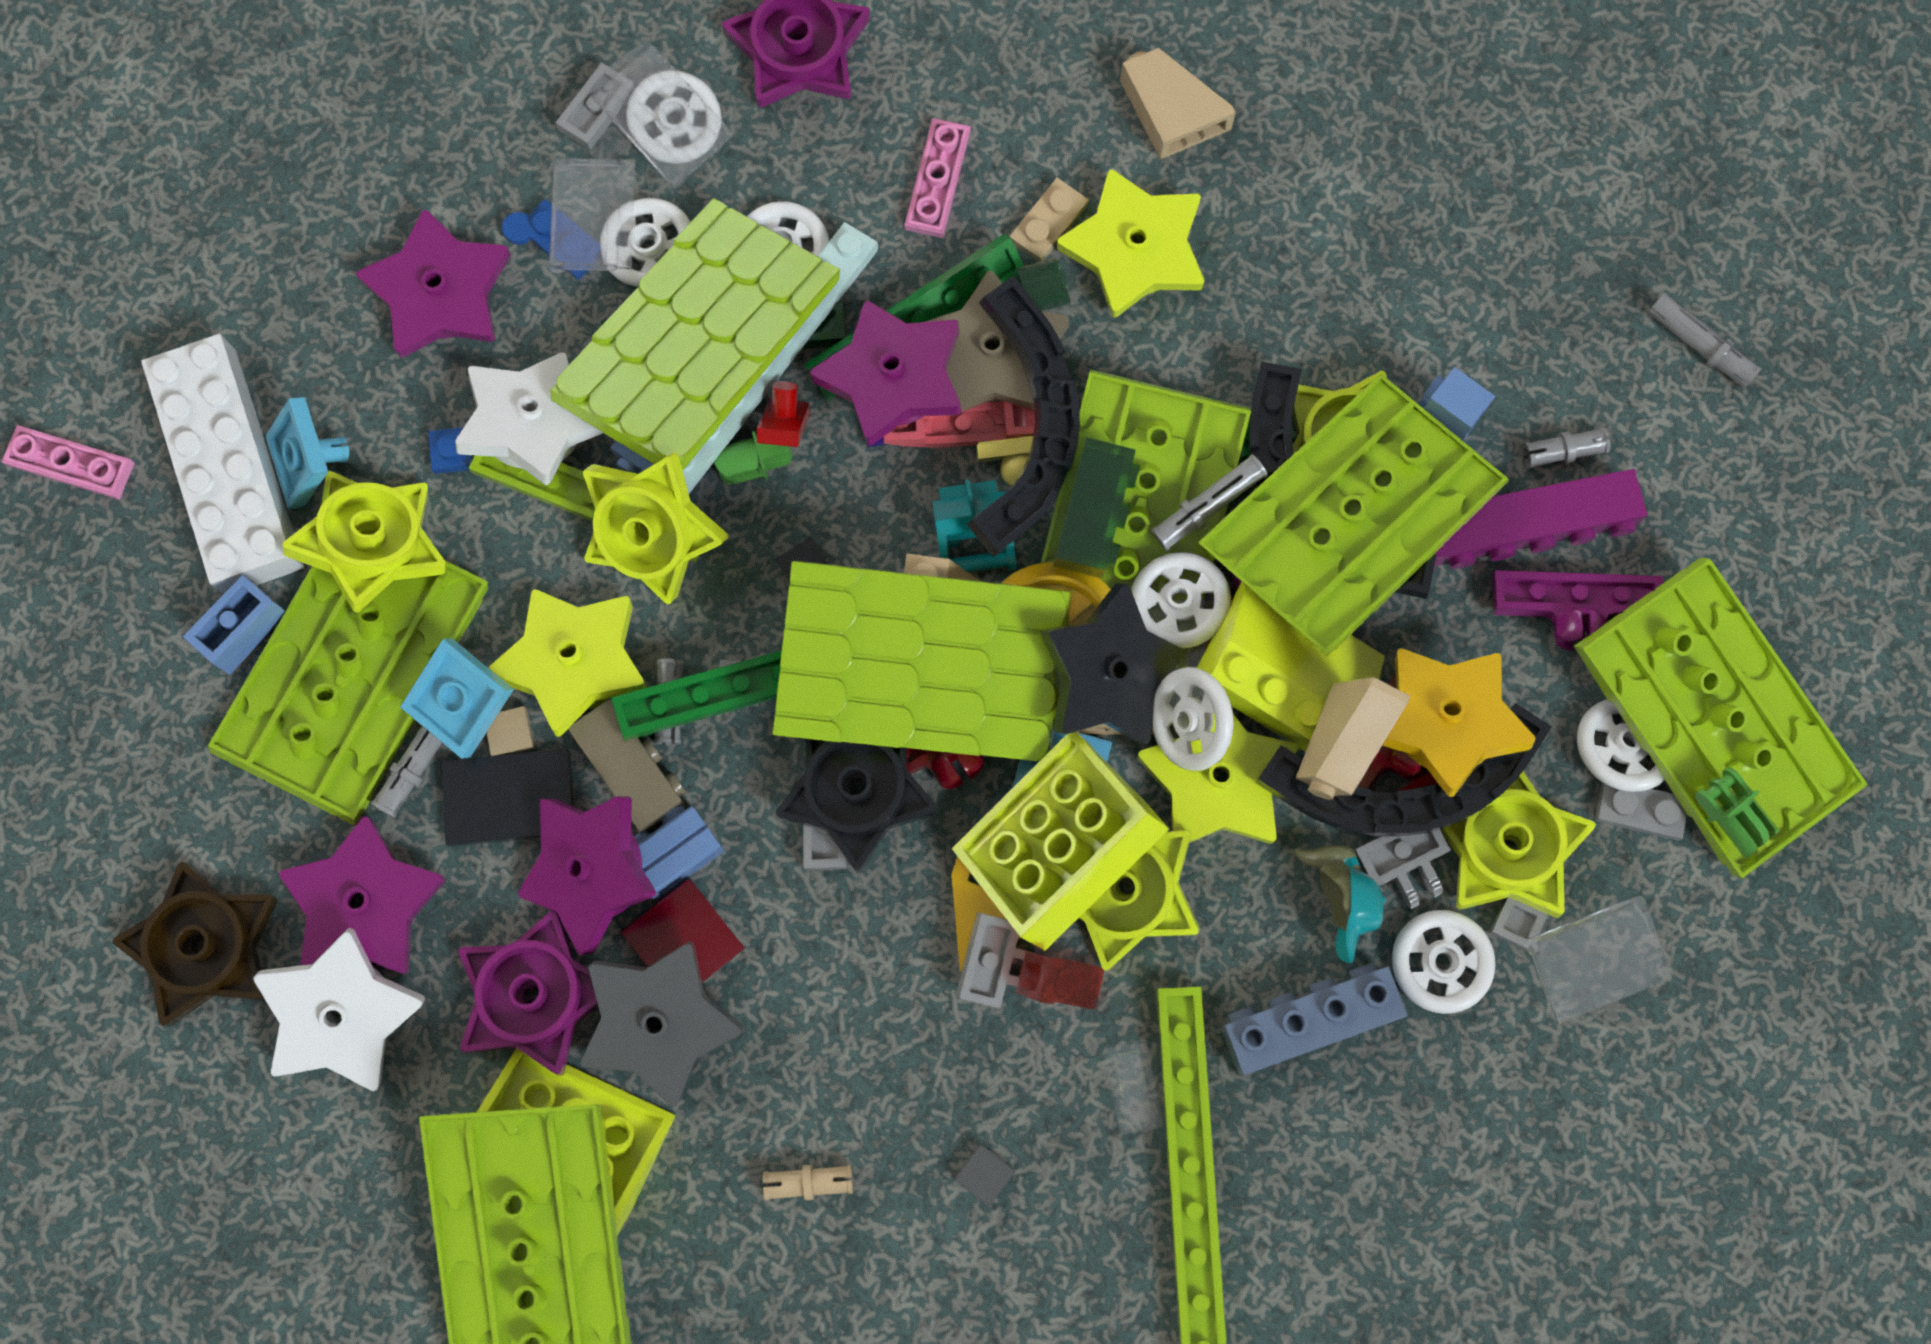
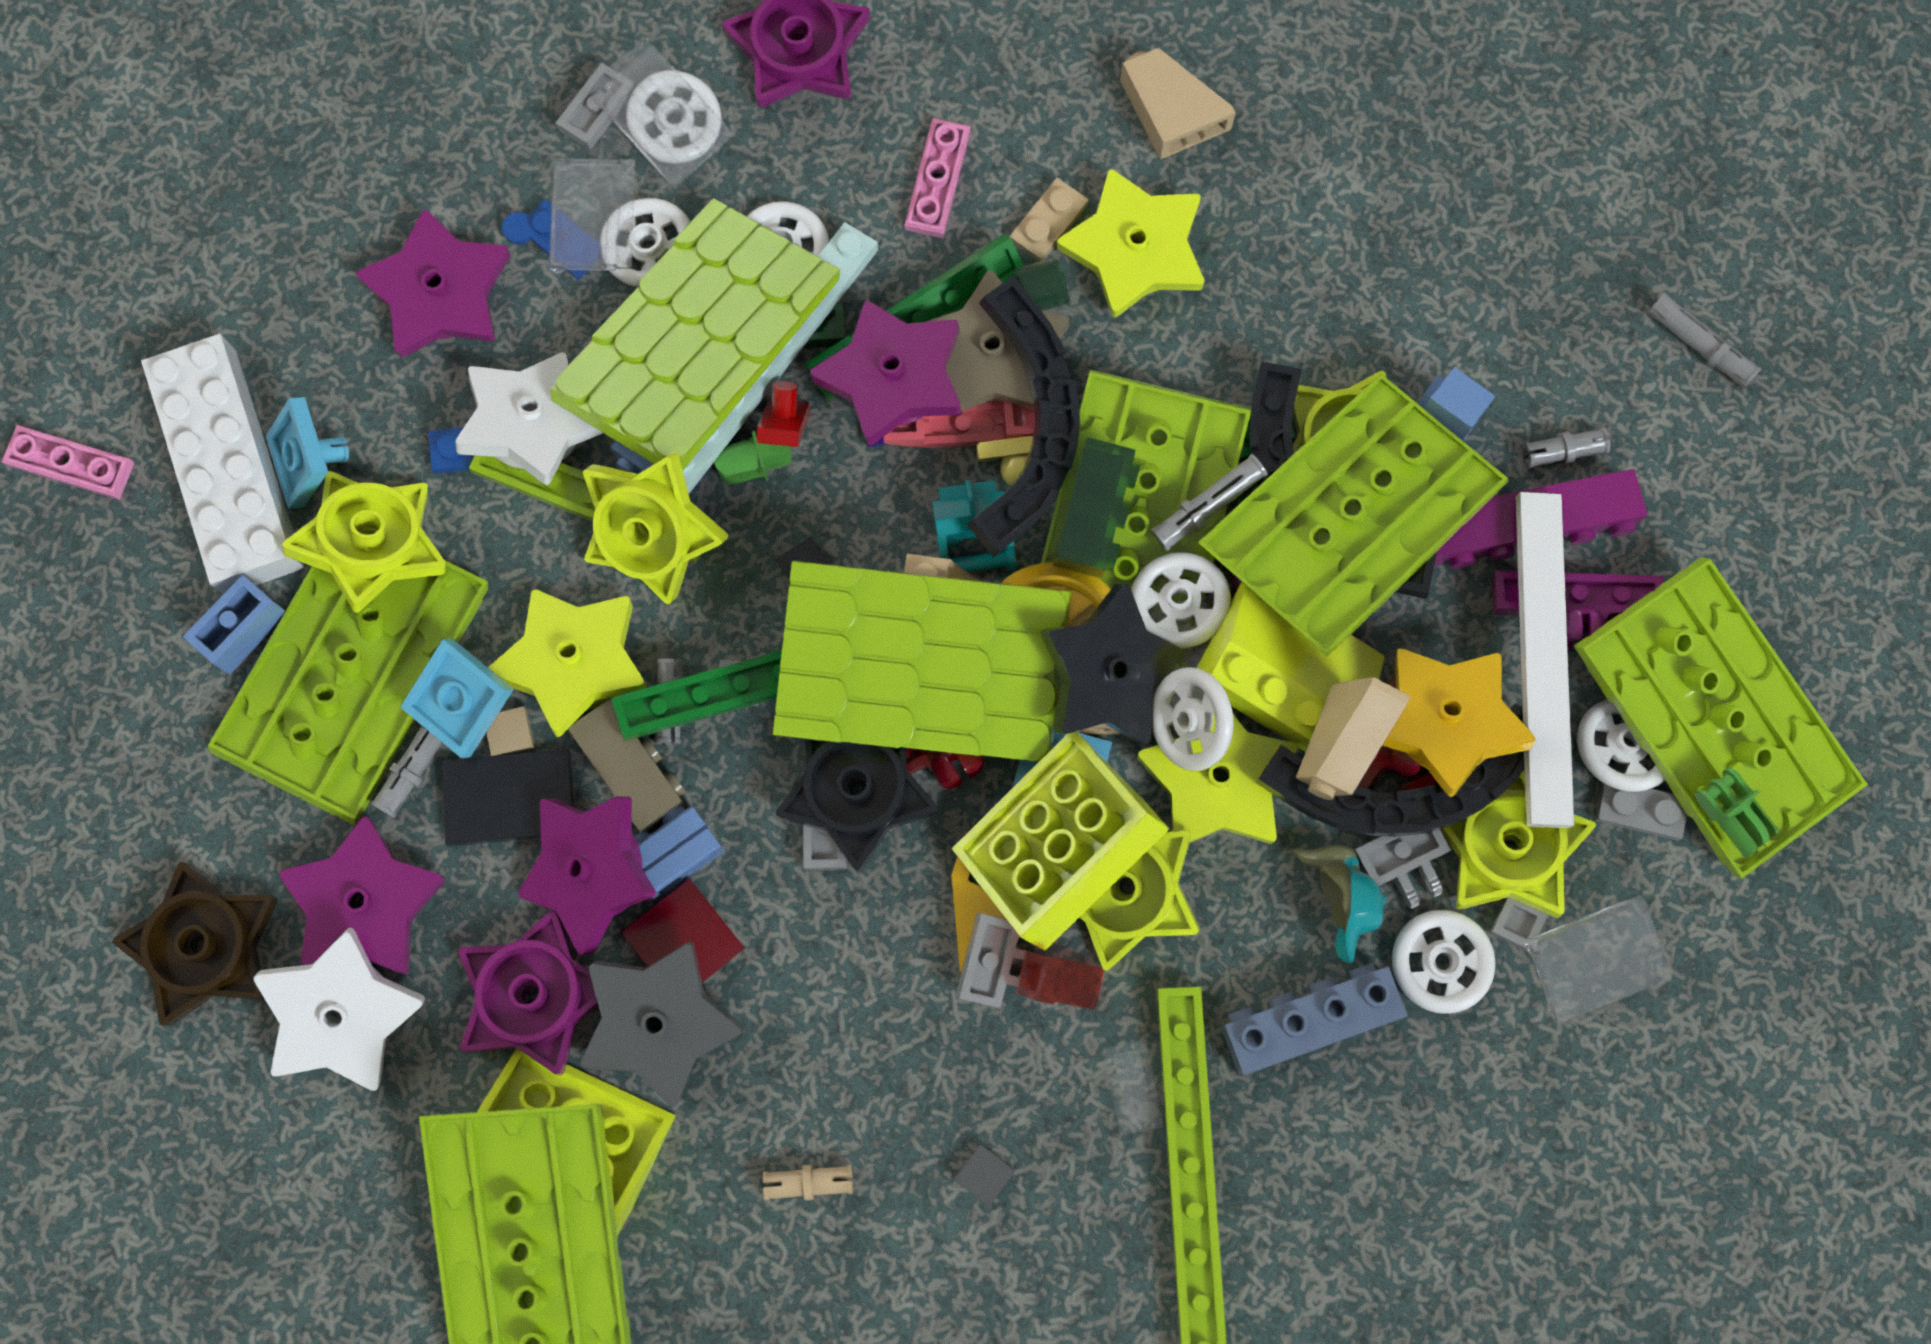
none -> white tile [1516,492,1574,828]

